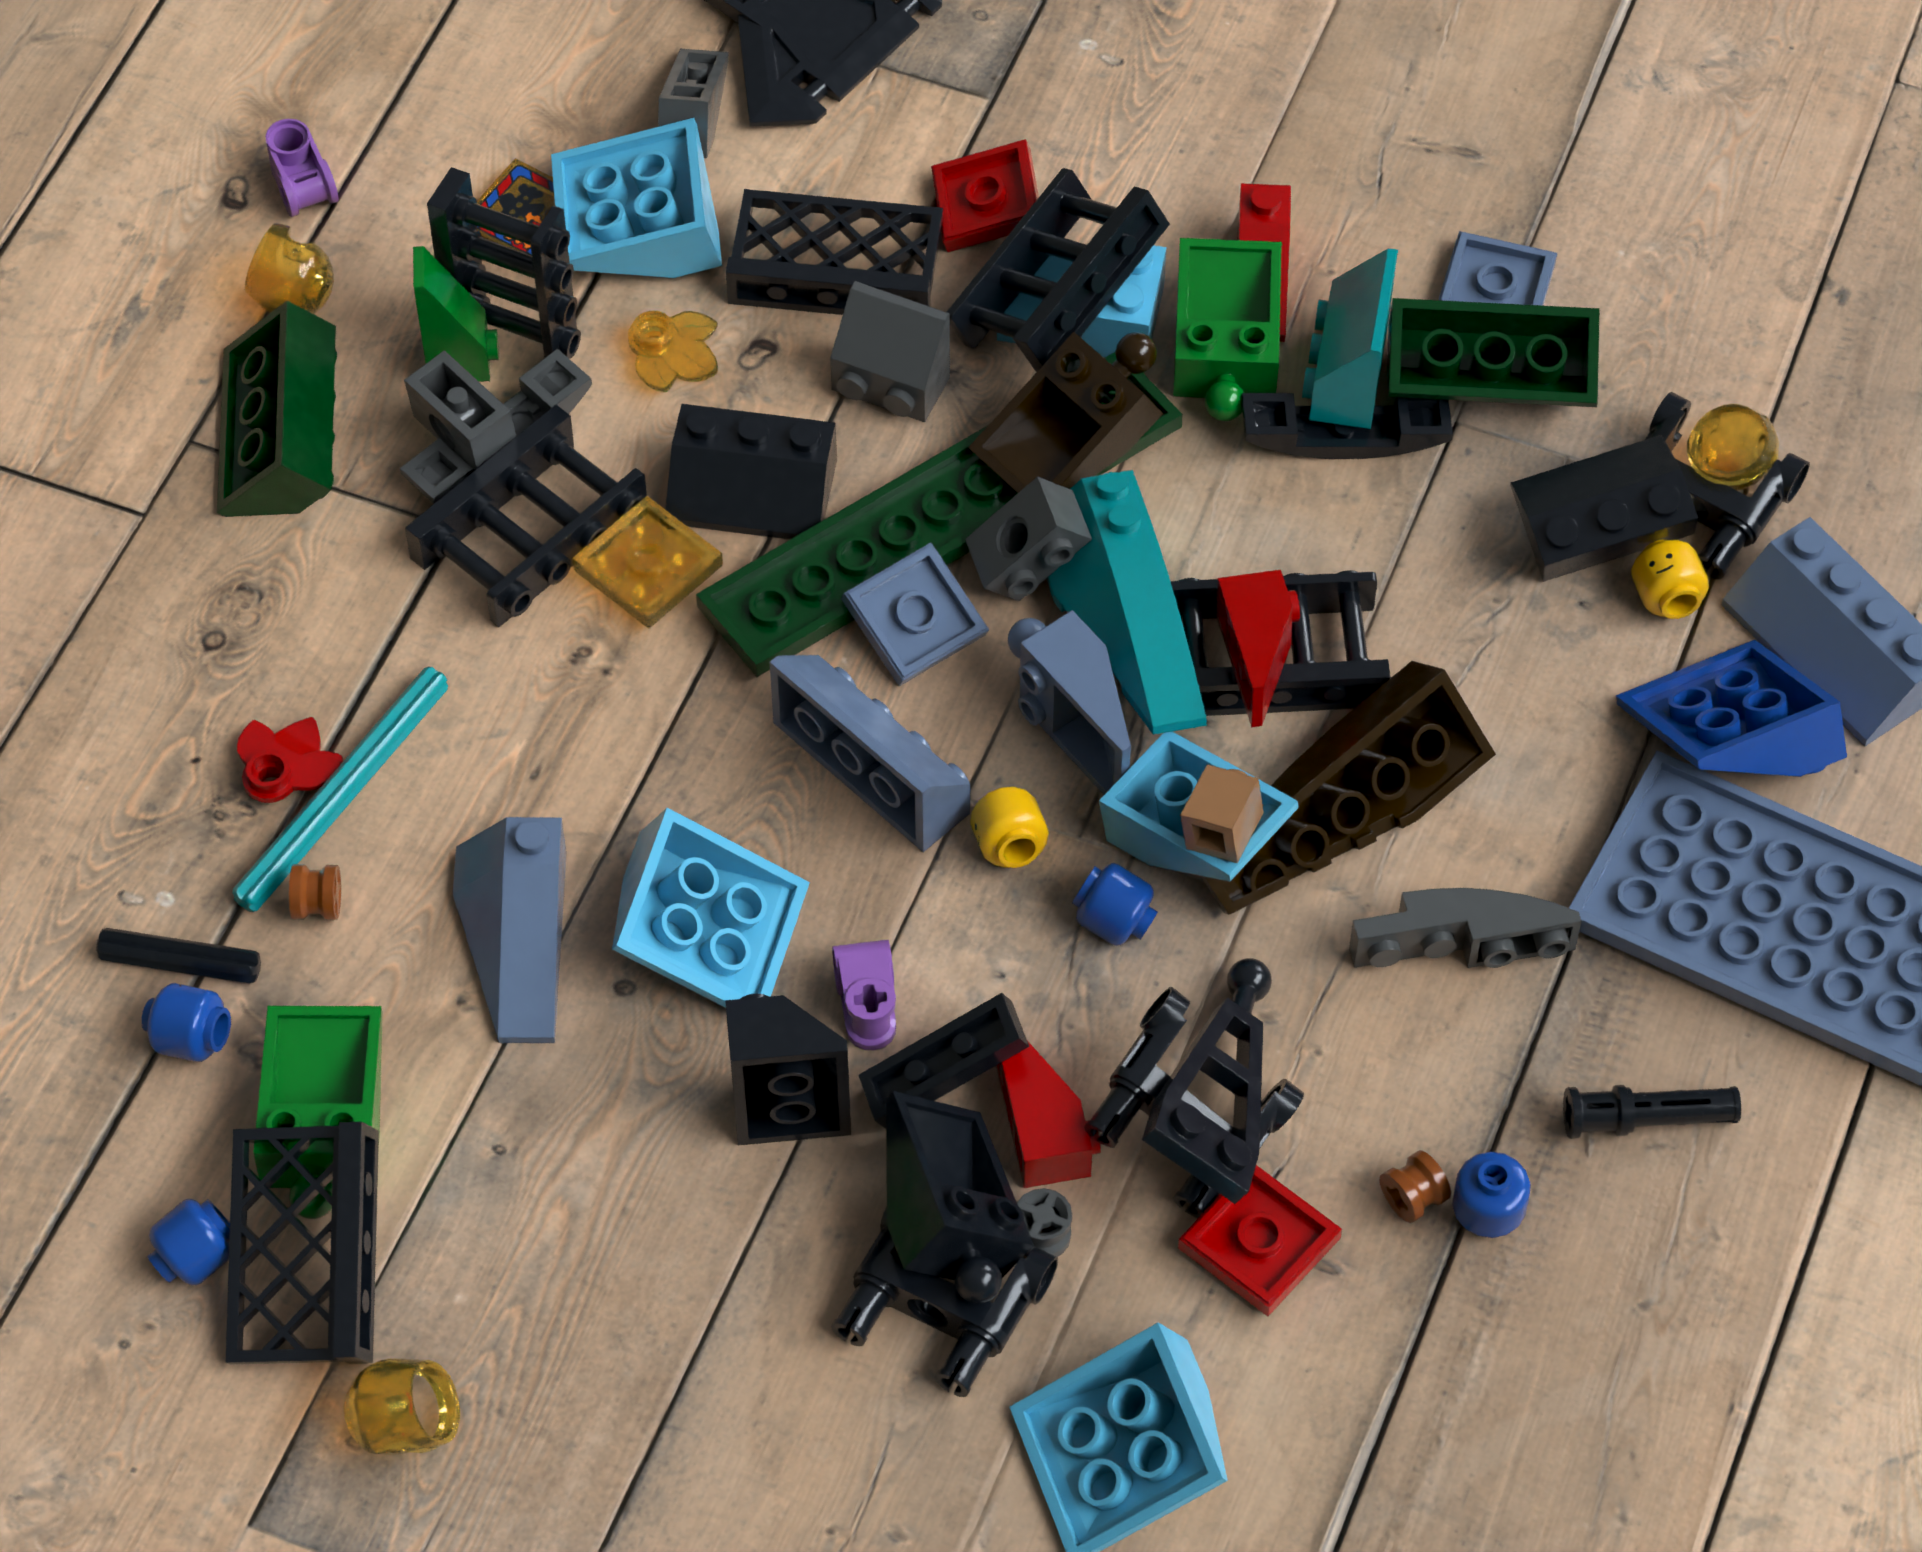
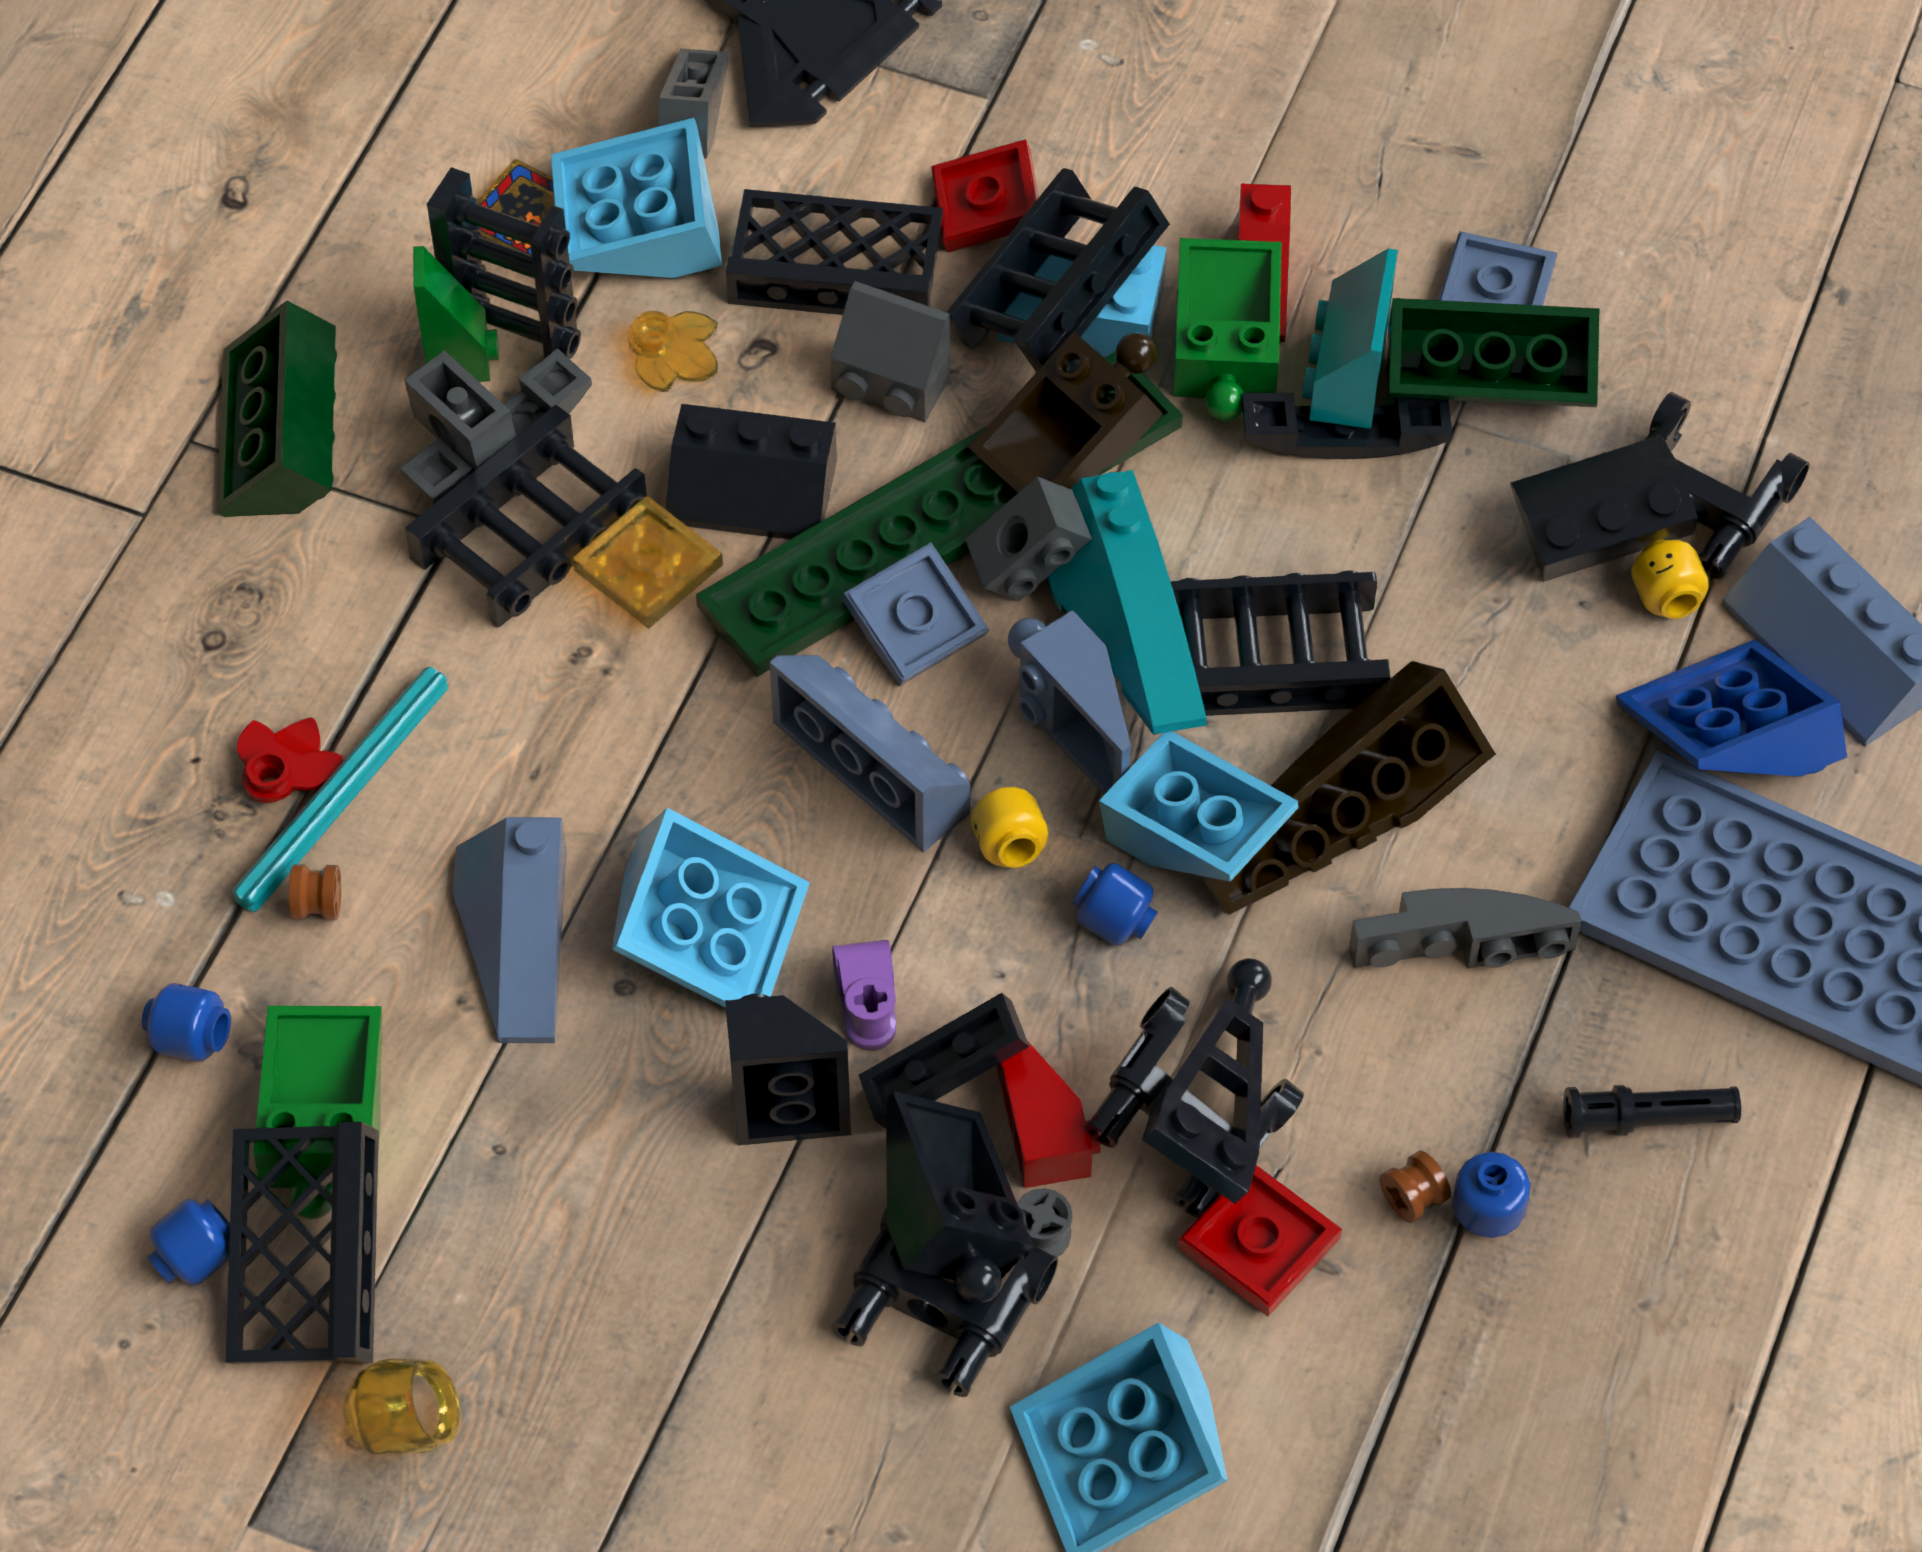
black axle [96,928,261,983] -> none
clear yellow helmet [245,223,334,314] -> none
medium lavender piece [265,119,339,217] -> none
medium nougat brick [1180,764,1264,863] -> none
red slope [1217,570,1300,728] -> none
clear yellow helmet [1687,404,1779,491] -> none

